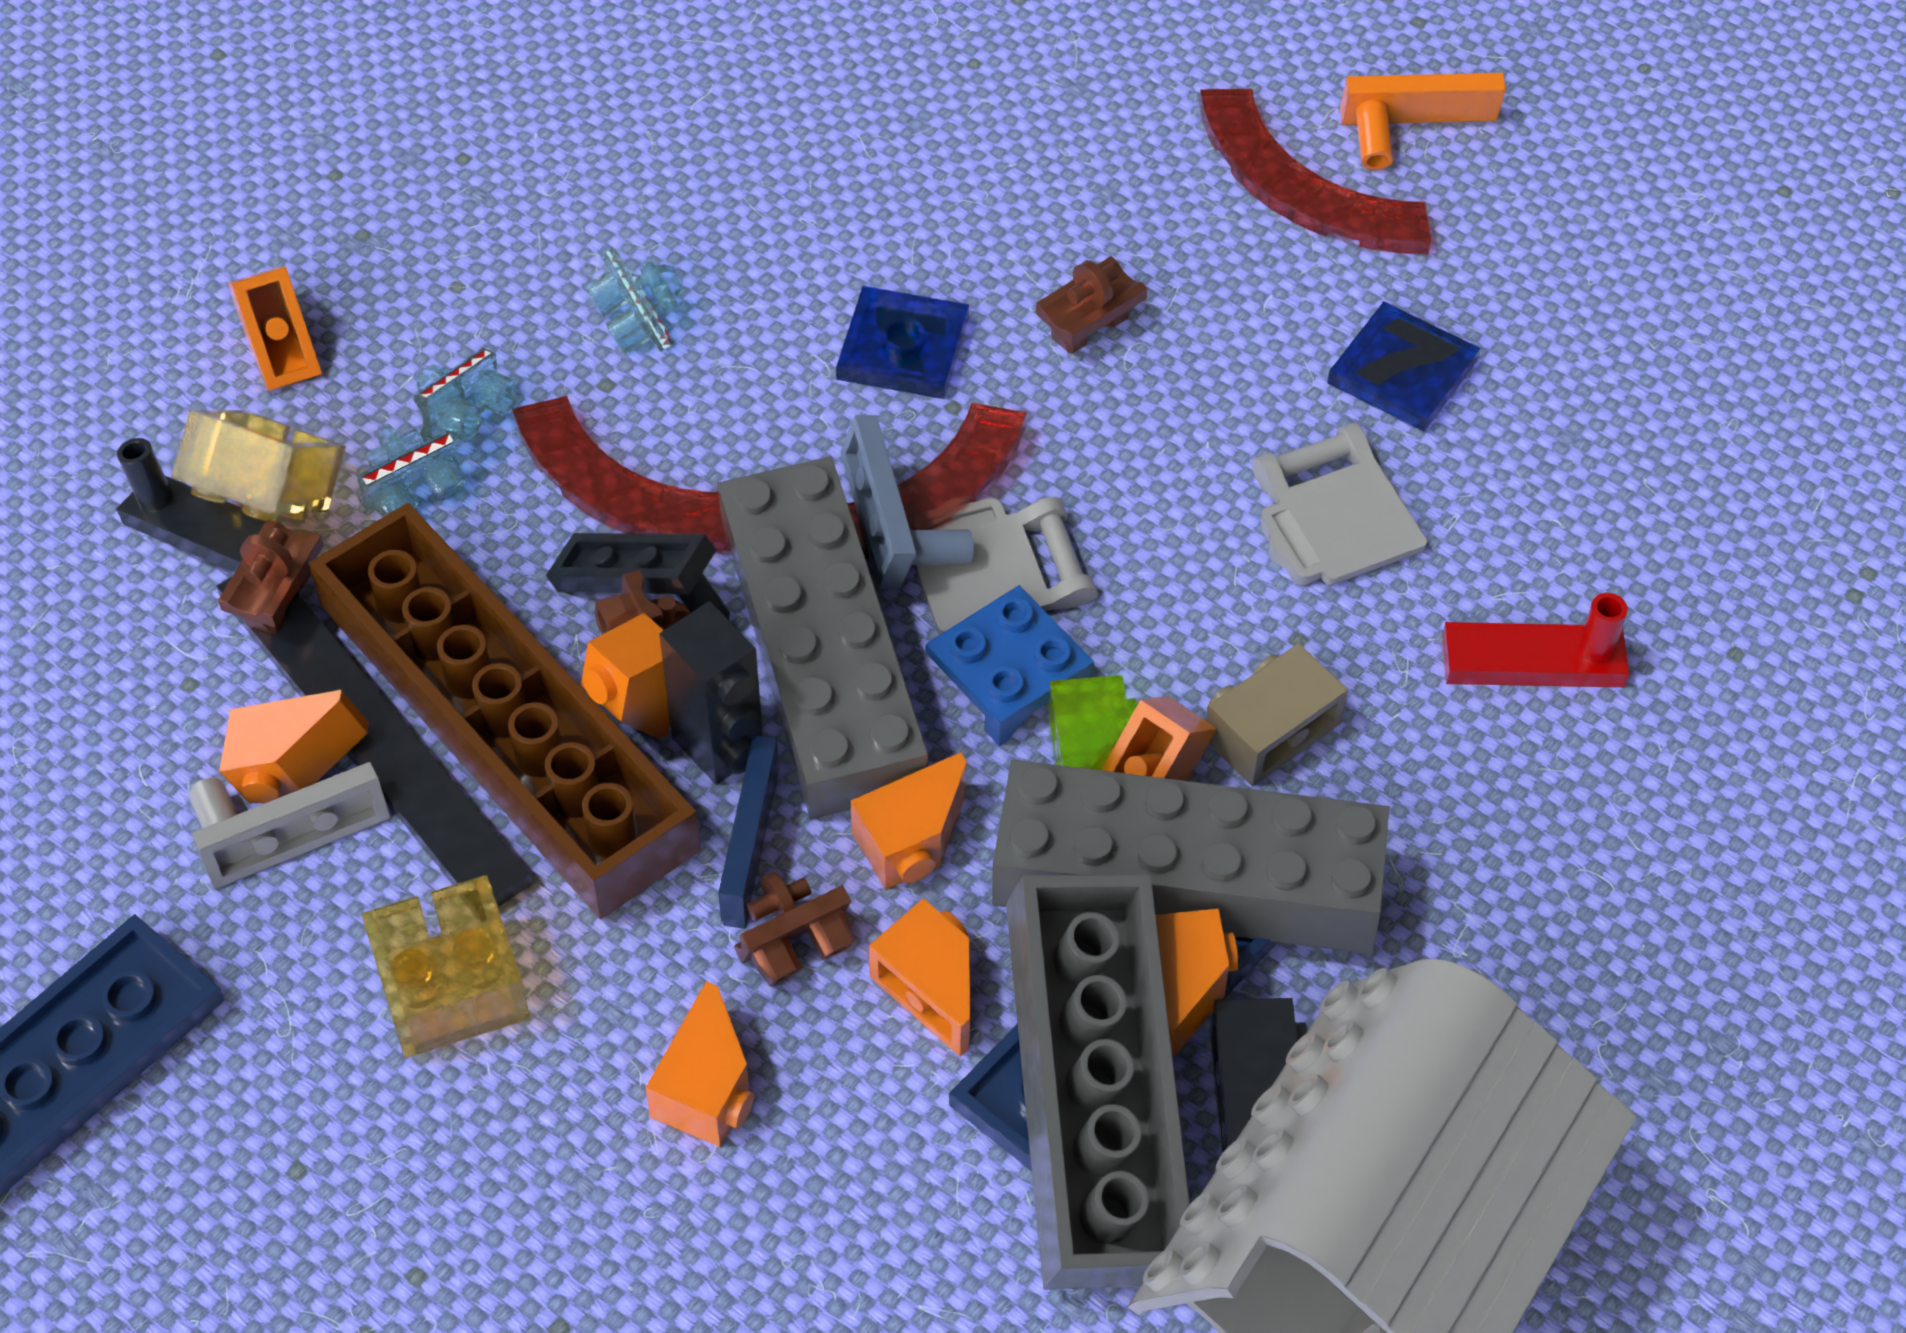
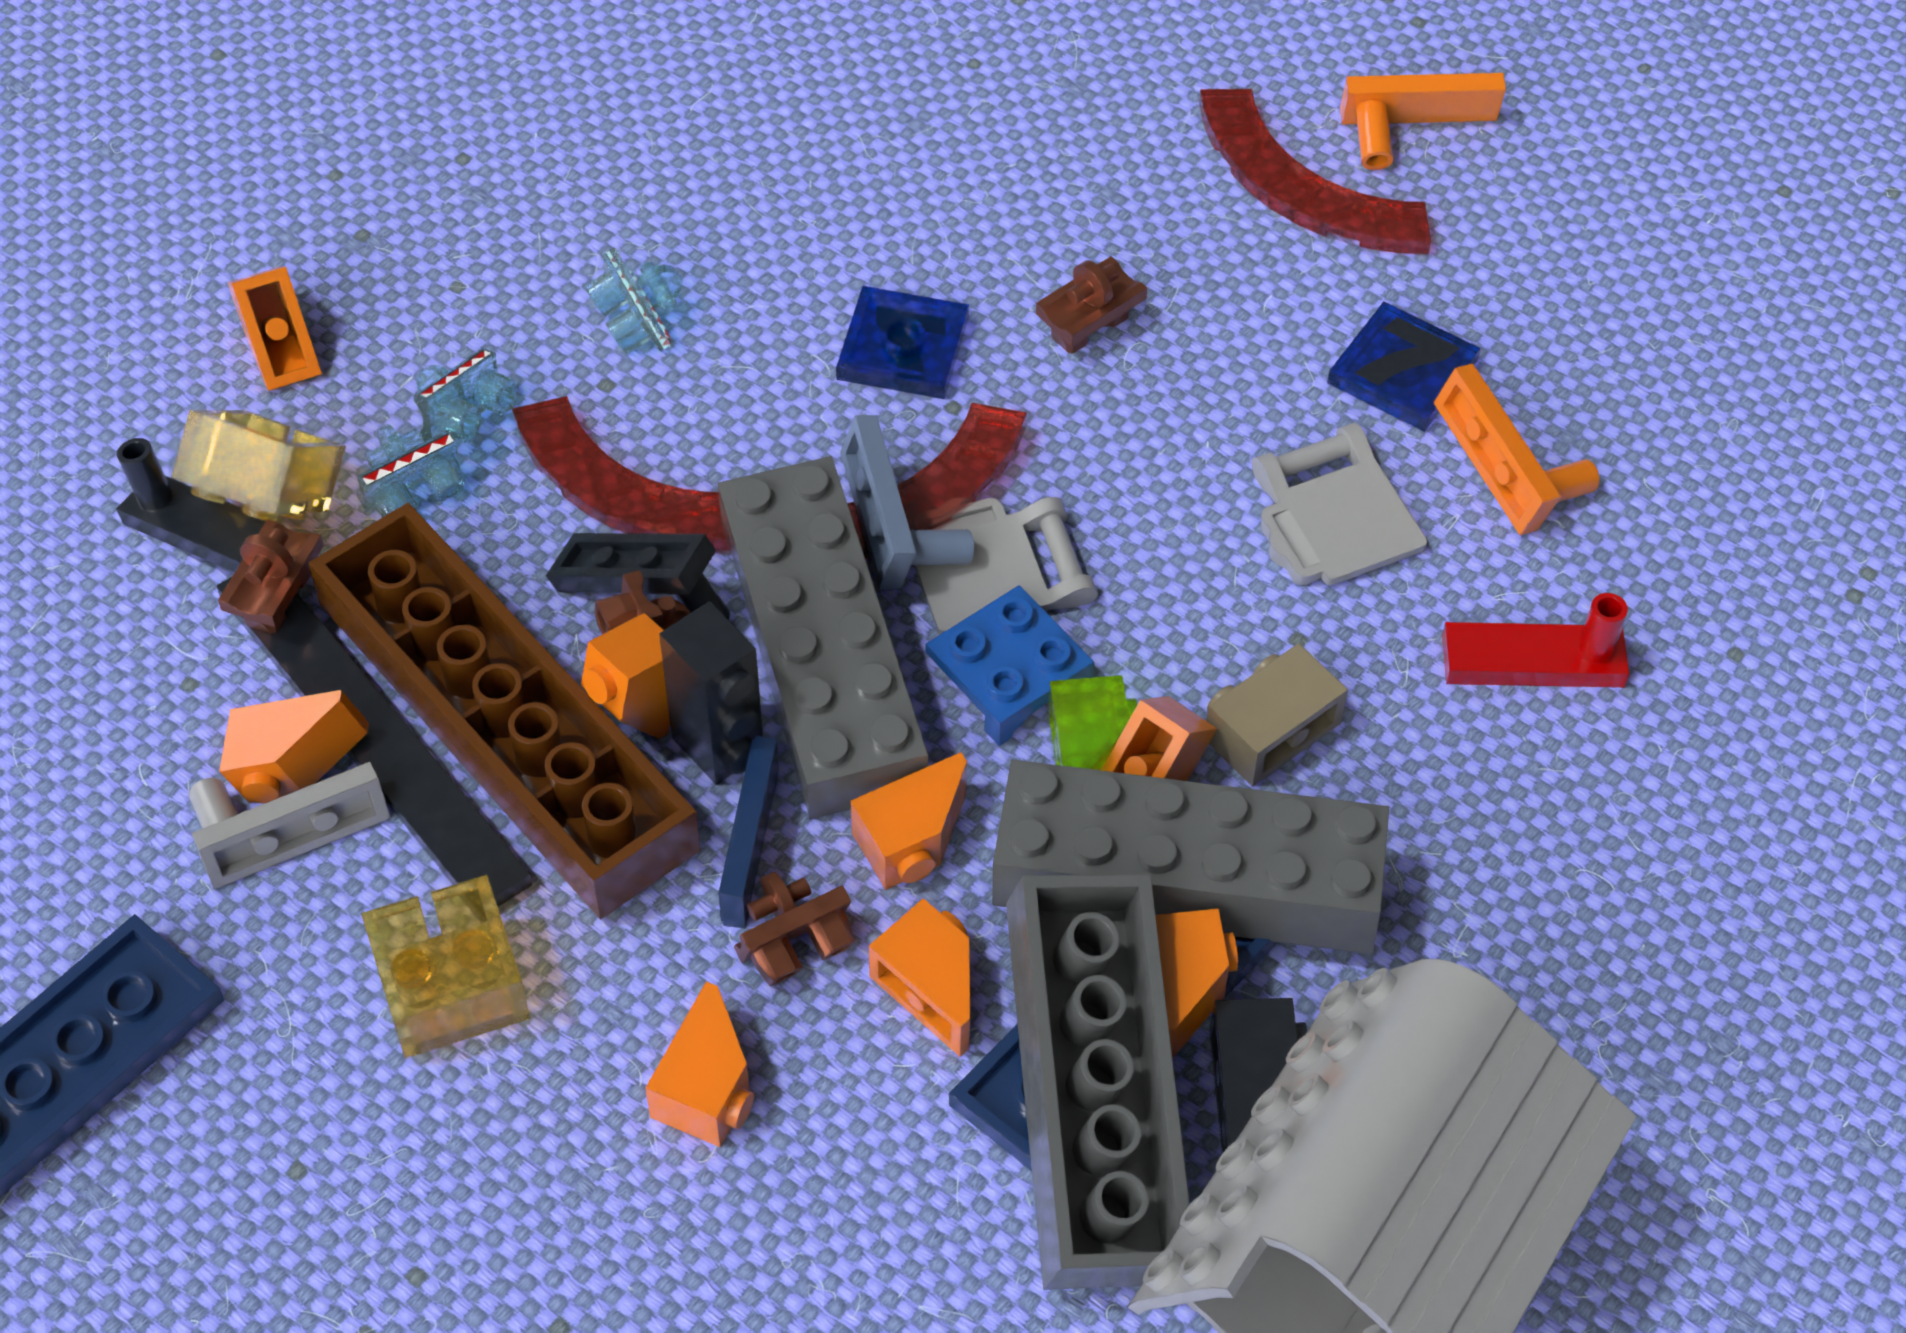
none -> orange piece [1434,363,1600,536]

